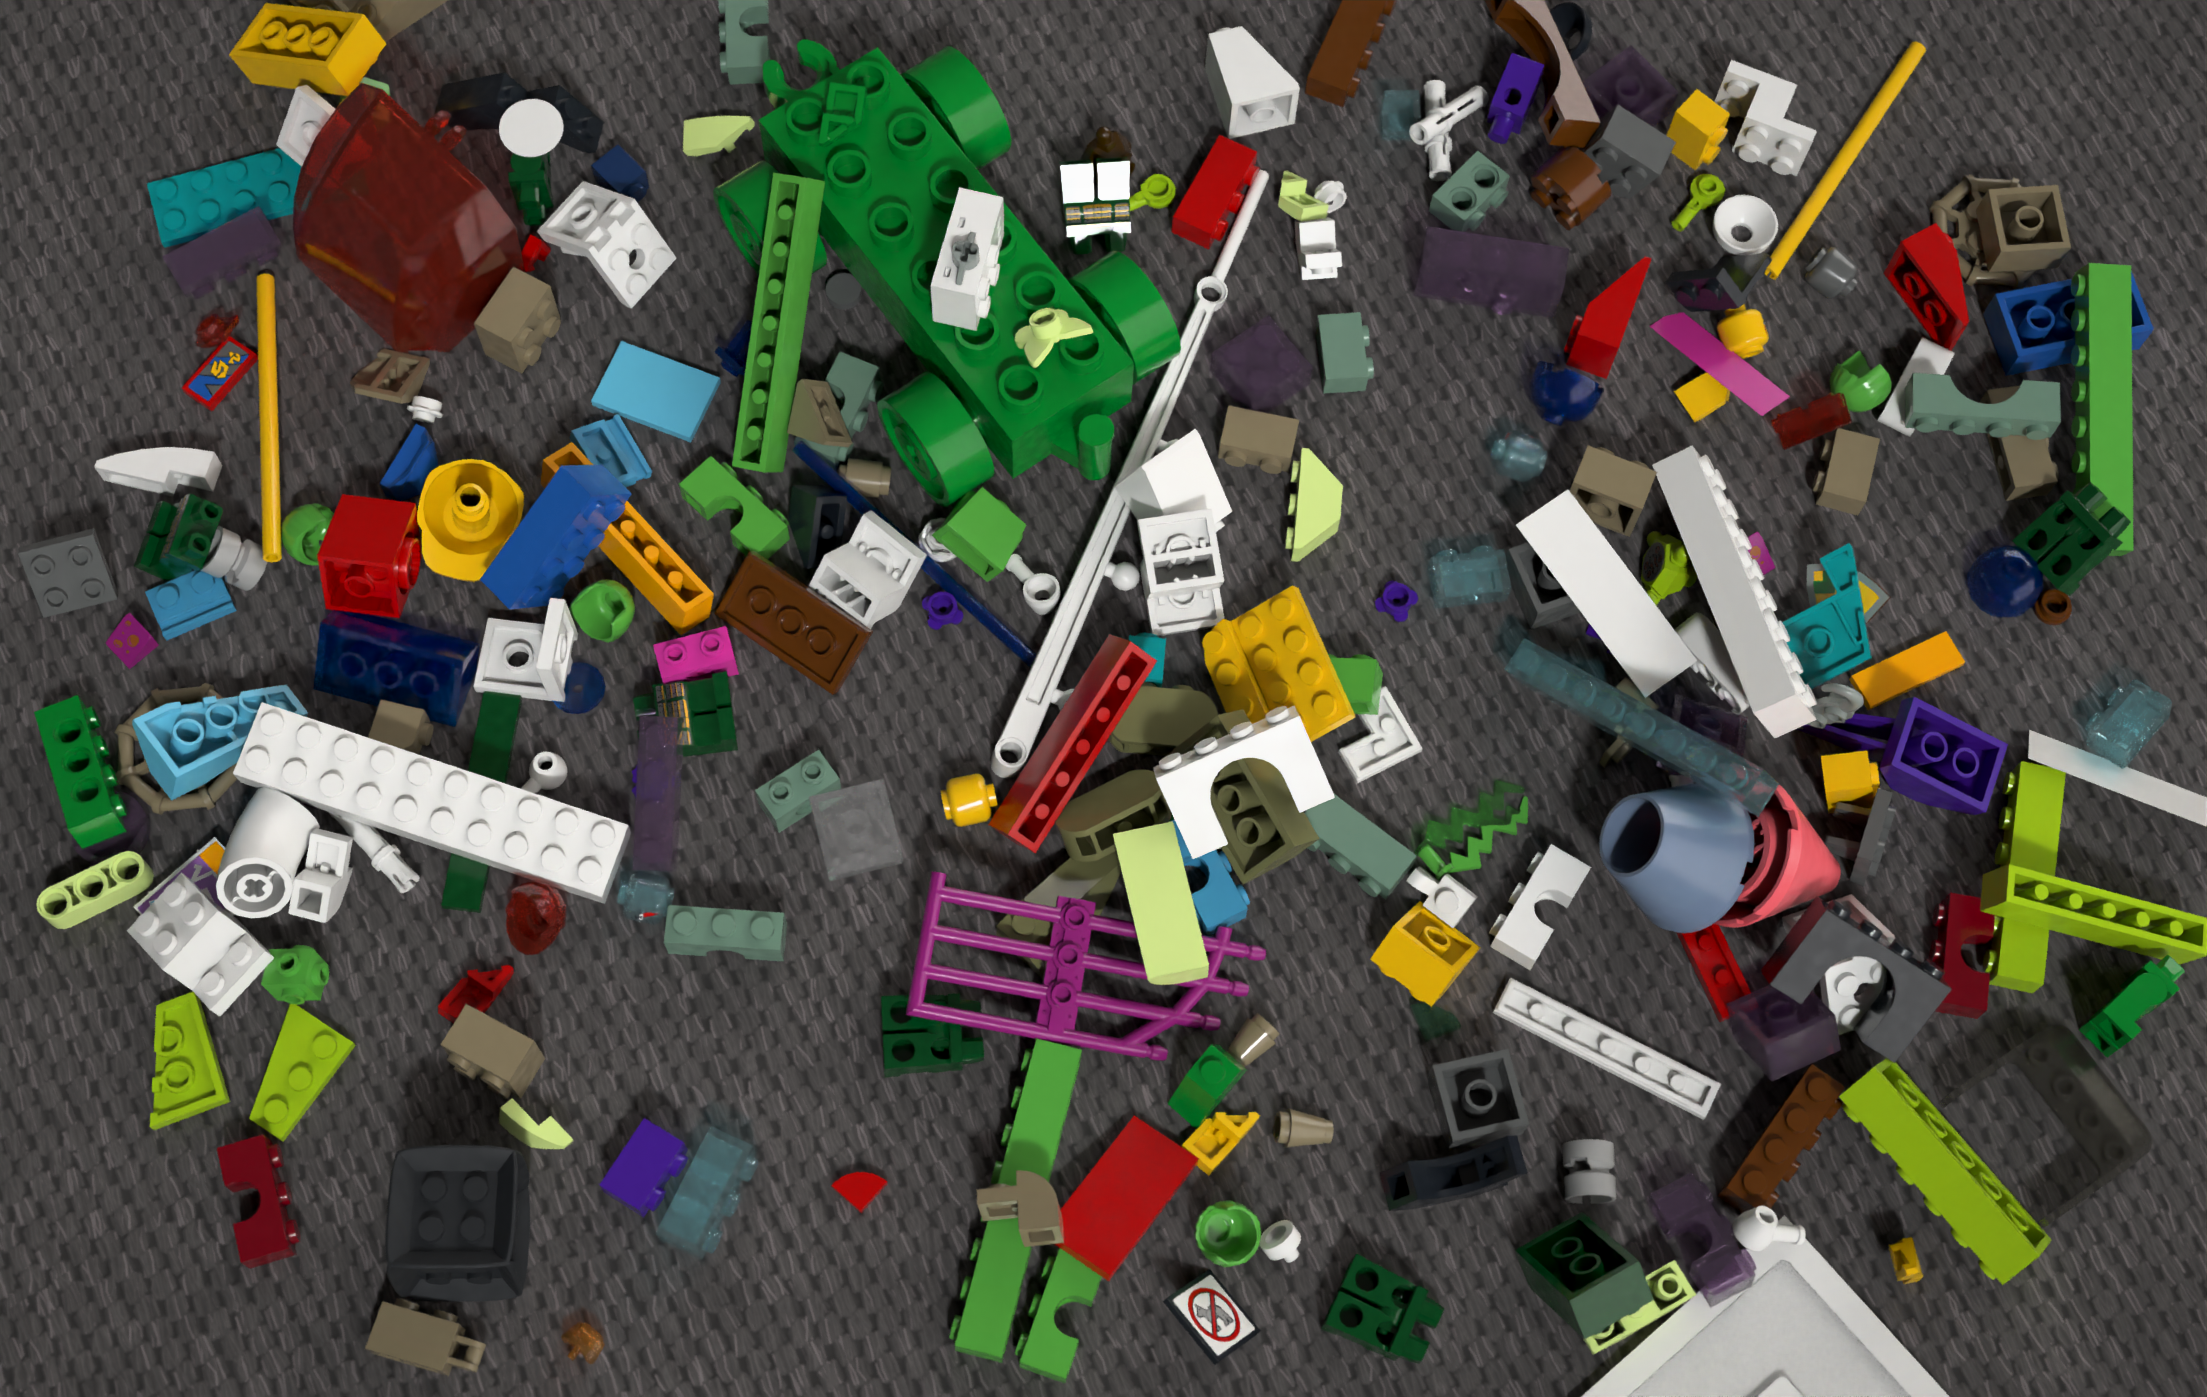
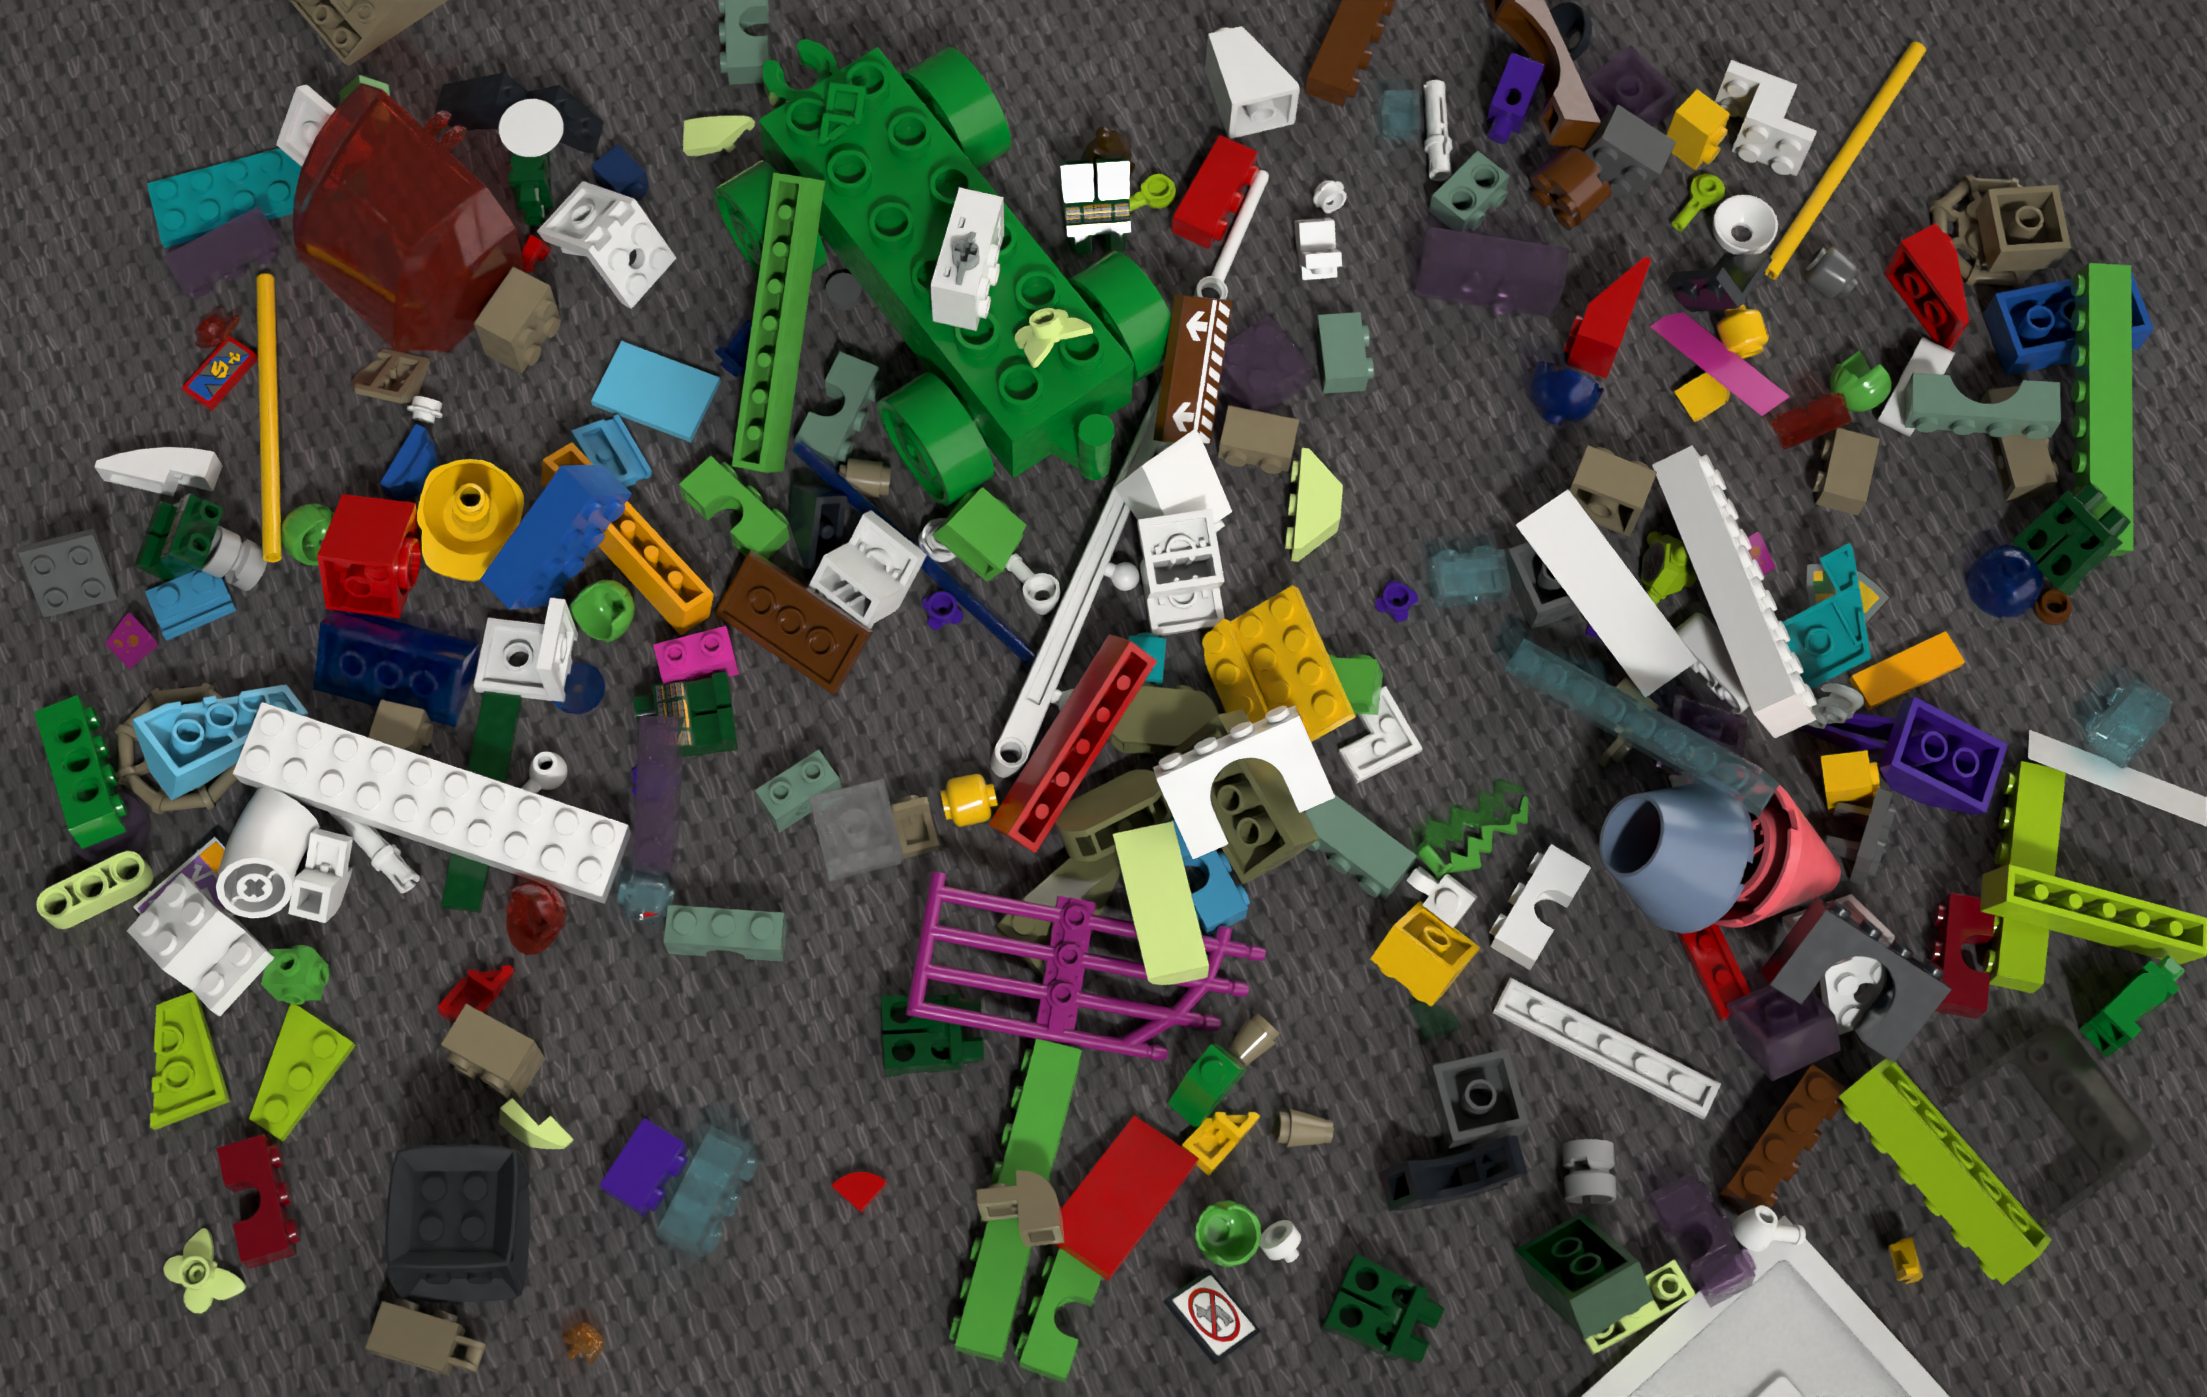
yellow brick [229,3,386,96] -> none
dark tan slope [787,379,853,447] -> none
yellowish green slope [1278,171,1329,222] -> none
white pin [1410,85,1488,145] -> none
clear light blue head [1490,430,1547,483] -> none
none -> yellowish green animal [163,1228,246,1313]
none -> dark tan bracket [890,795,939,859]
none -> reddish brown tile [1153,294,1232,445]

